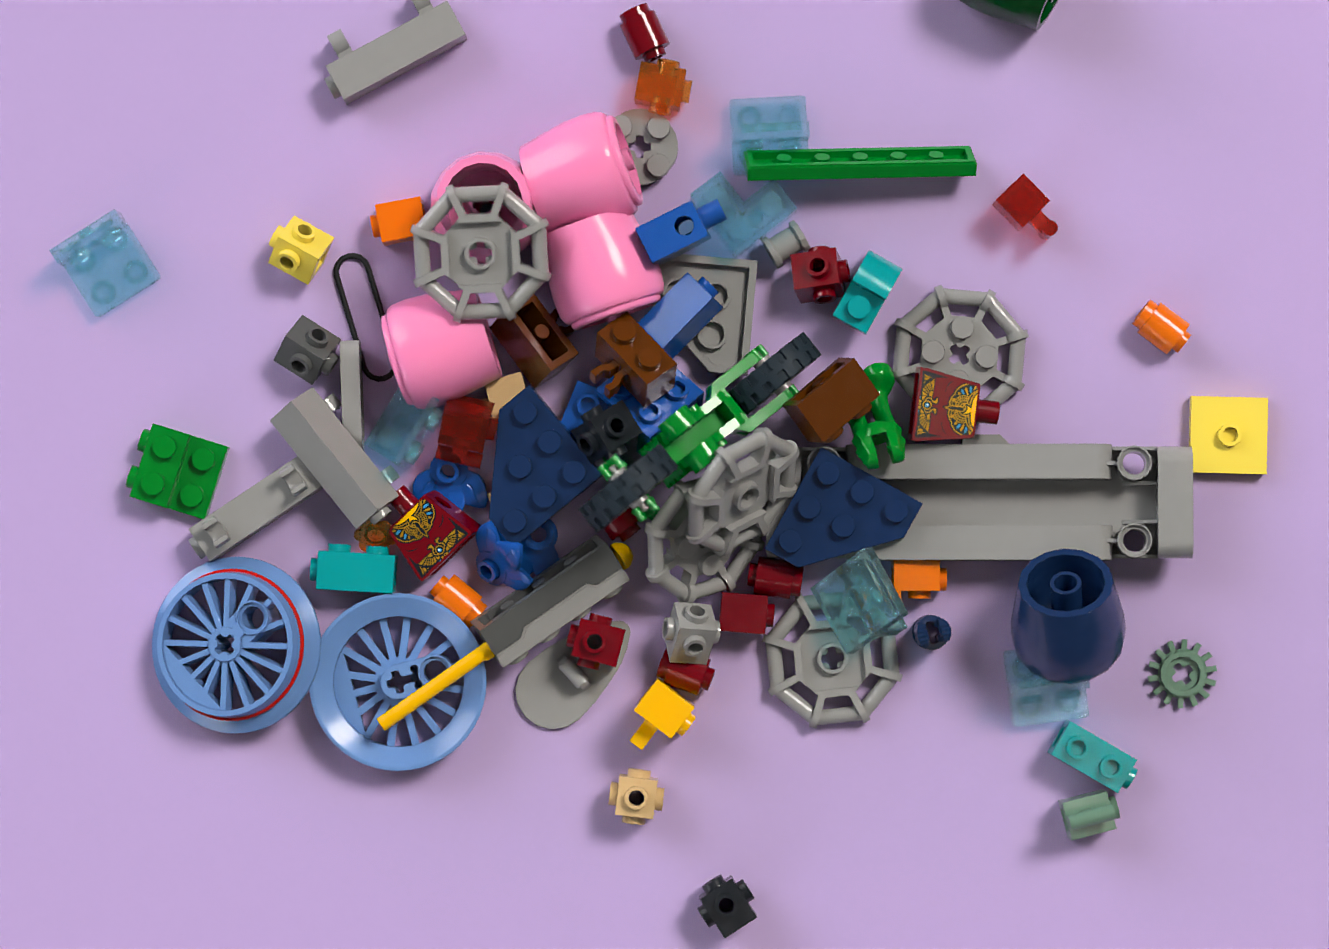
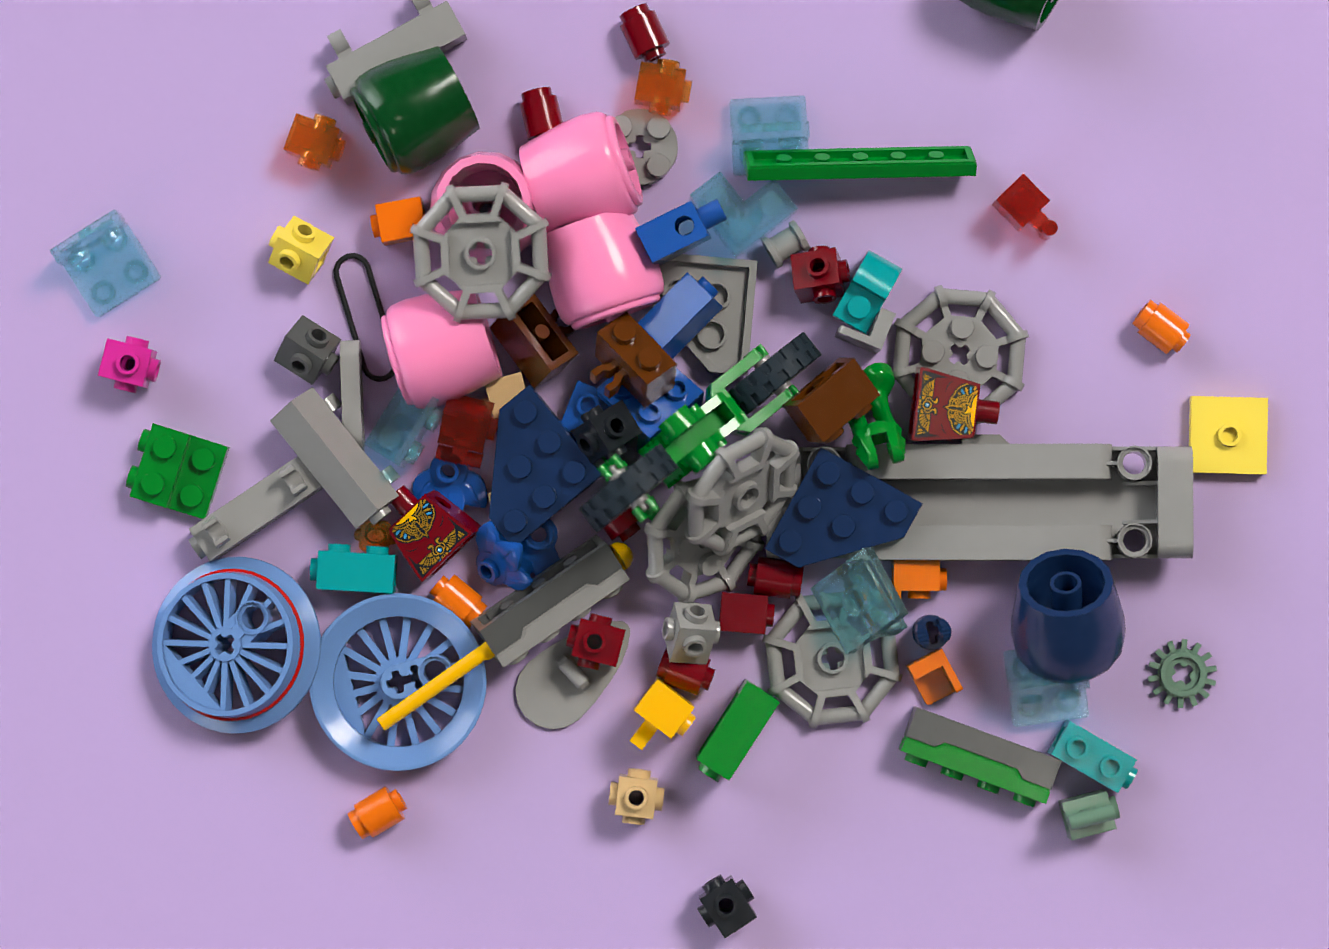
none -> dark pink brick [98,336,161,393]
none -> clear orange brick [283,113,346,172]
none -> orange brick [347,786,408,839]
none -> dark green piece [350,46,480,174]
none -> dark red brick [519,87,563,141]
none -> green window [696,679,780,782]
none -> light grey panel [835,308,896,354]
none -> piece [898,706,1062,807]
none -> orange panel [905,648,963,705]

